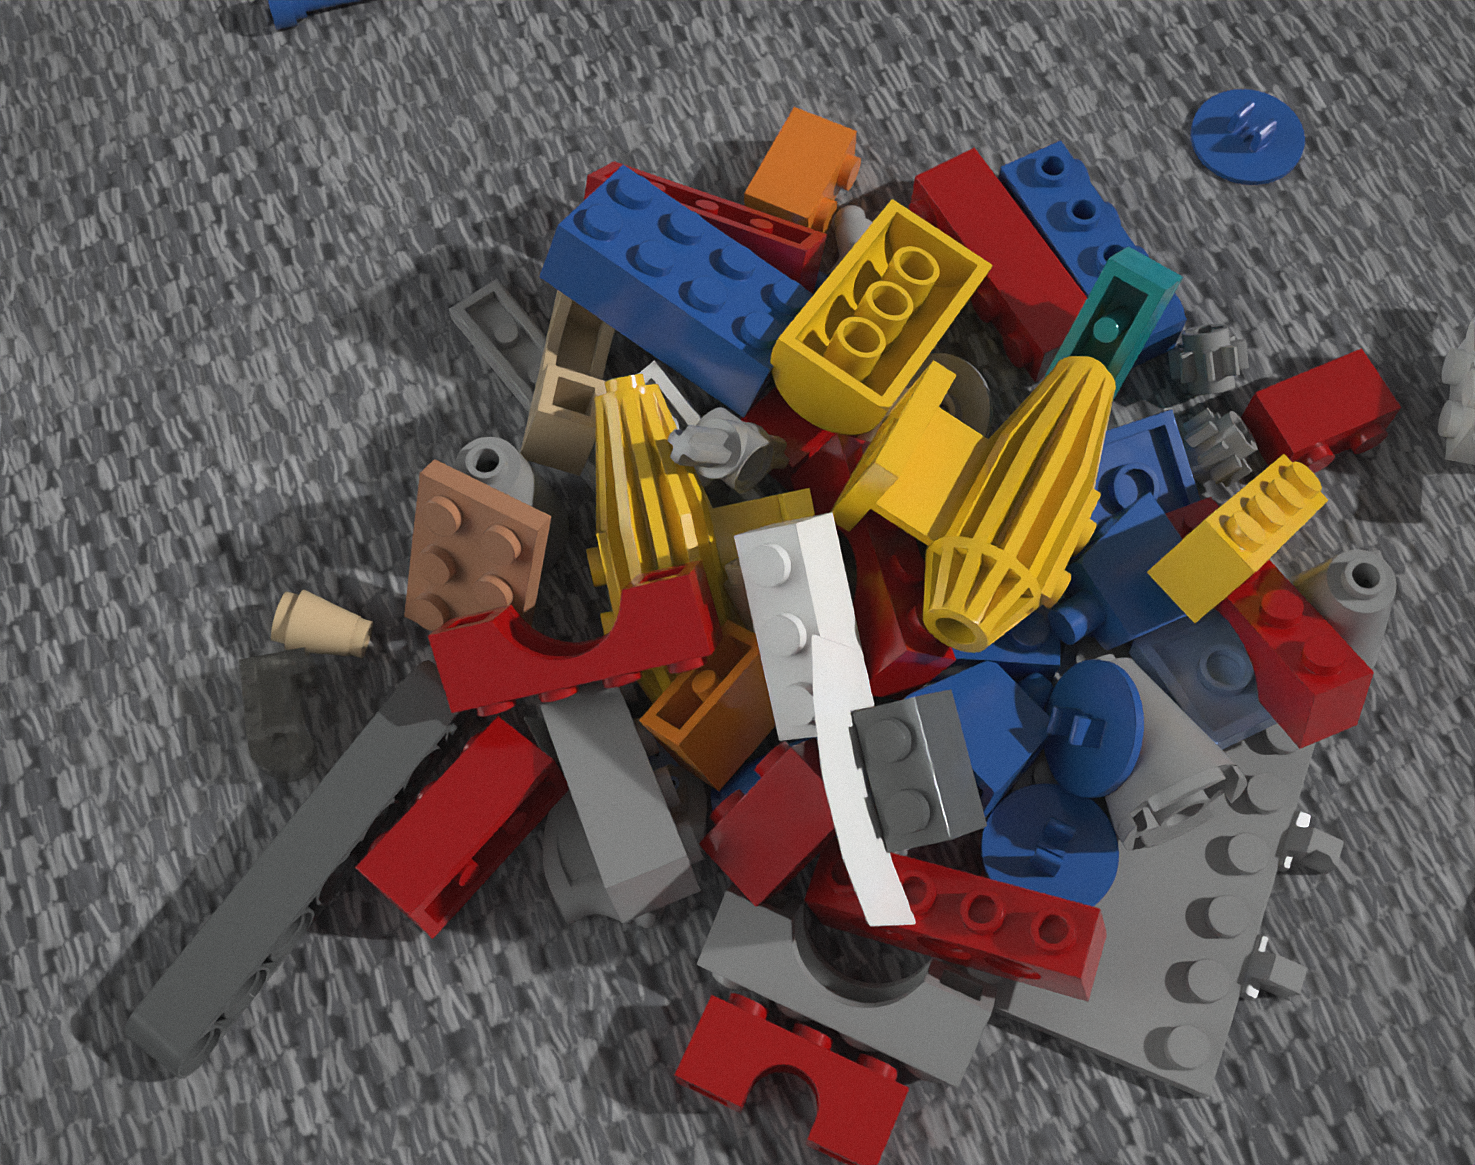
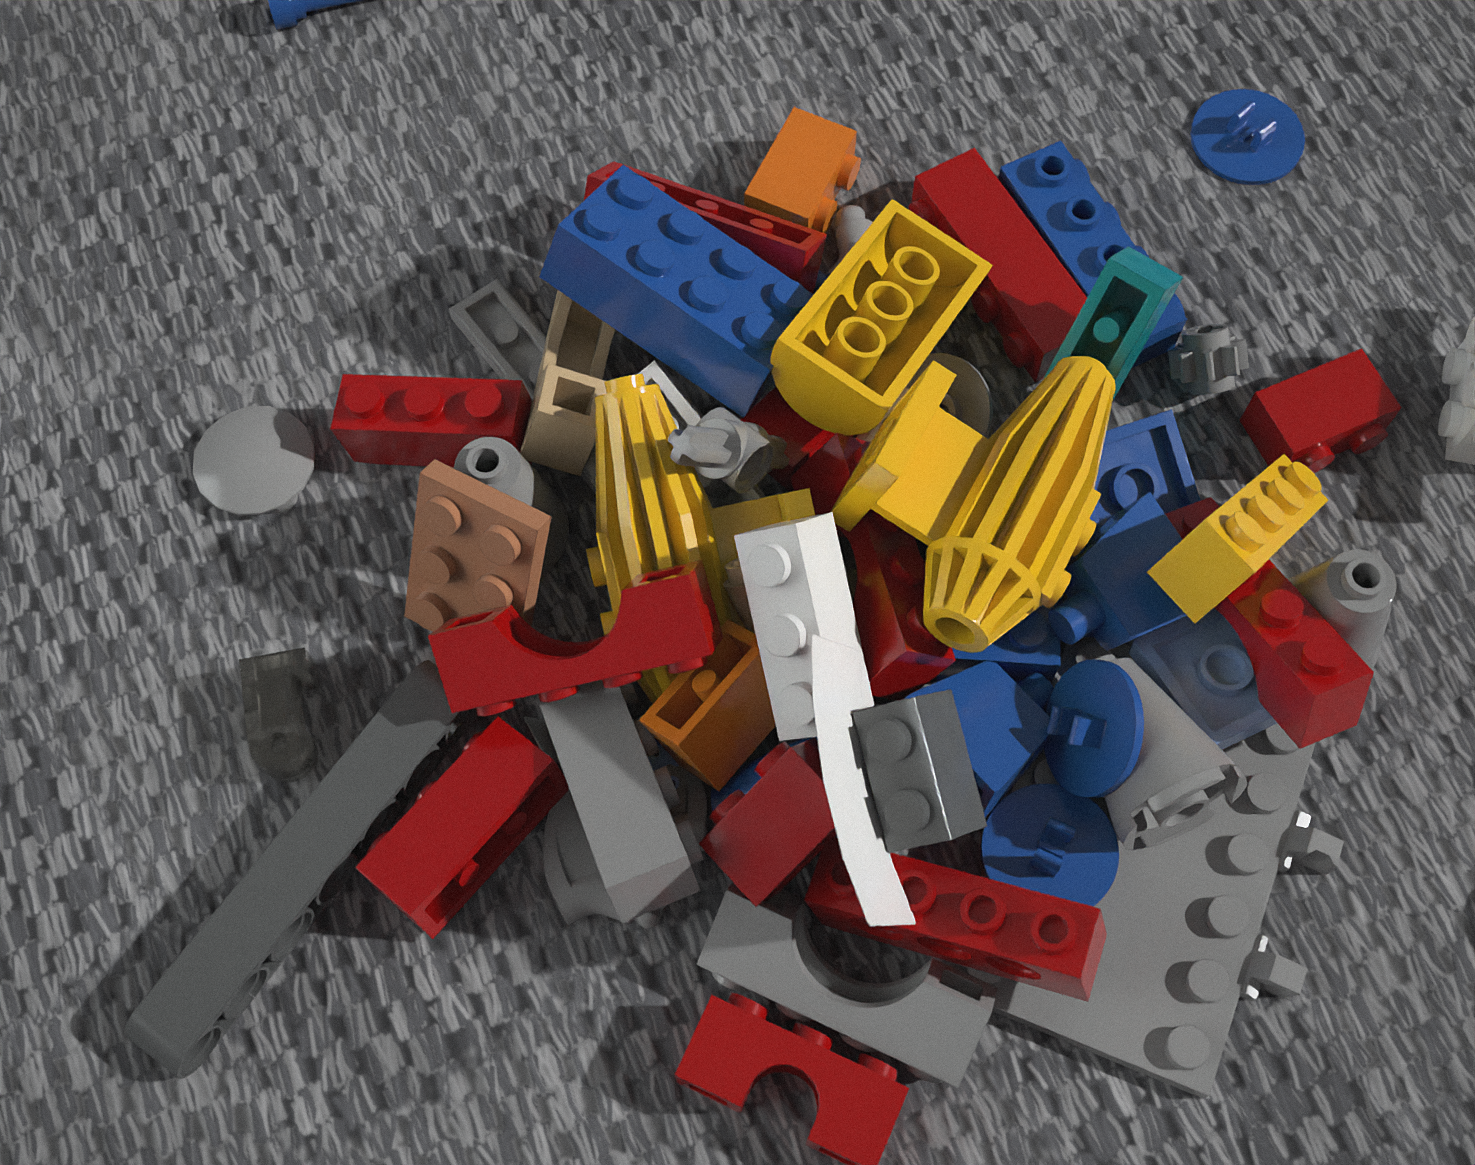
tan cone [271,590,373,658] -> none
light grey gear [1183,408,1258,487] -> none
none -> light grey dish [192,406,315,516]
none -> red brick [330,374,532,468]

